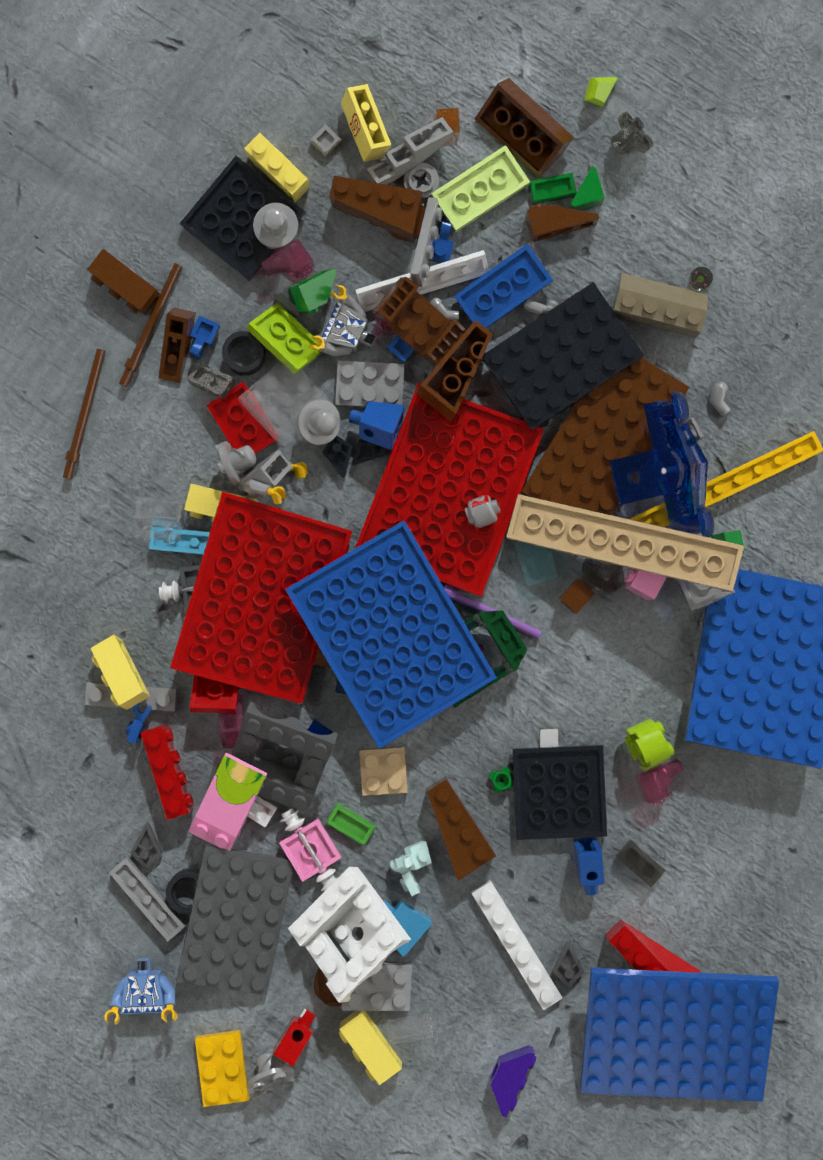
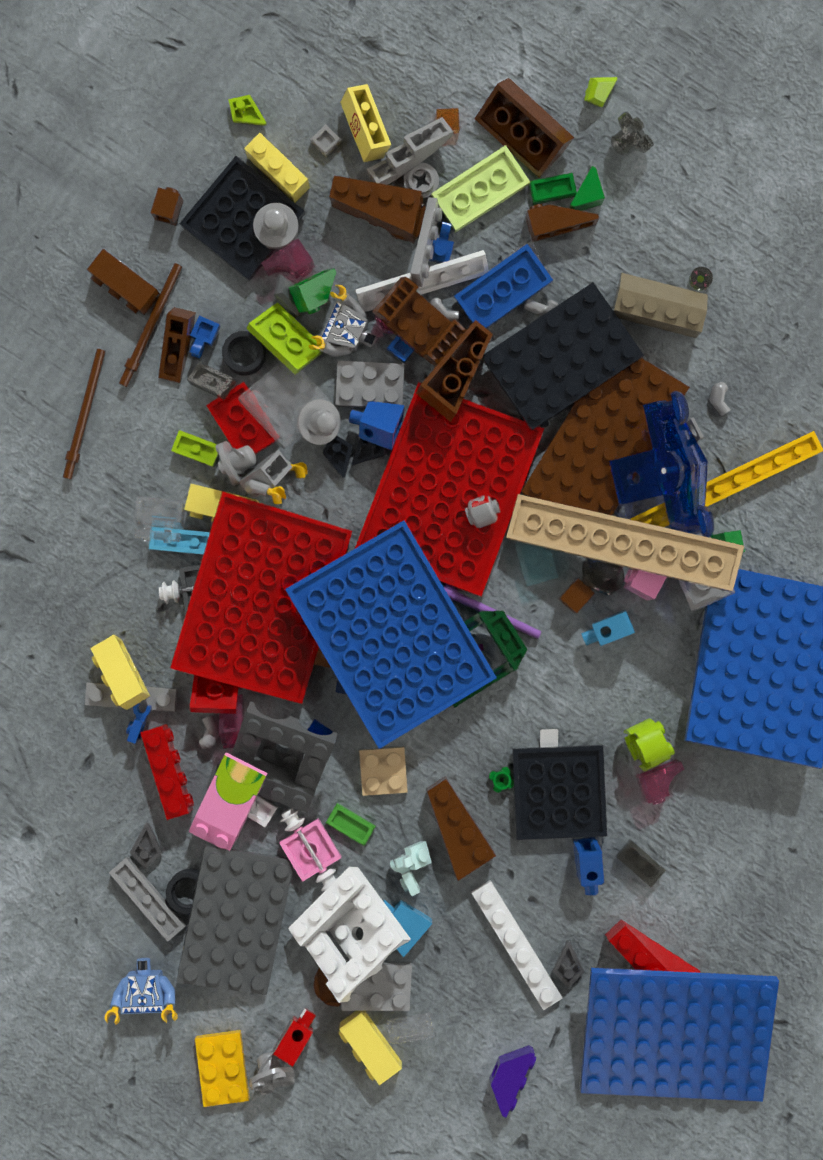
none -> reddish brown brick [150,187,183,226]
none -> lime plate [171,430,219,467]
none -> light grey arm [199,715,220,749]
none -> lime piece [228,95,267,126]
none -> dark azure torso [581,609,635,646]

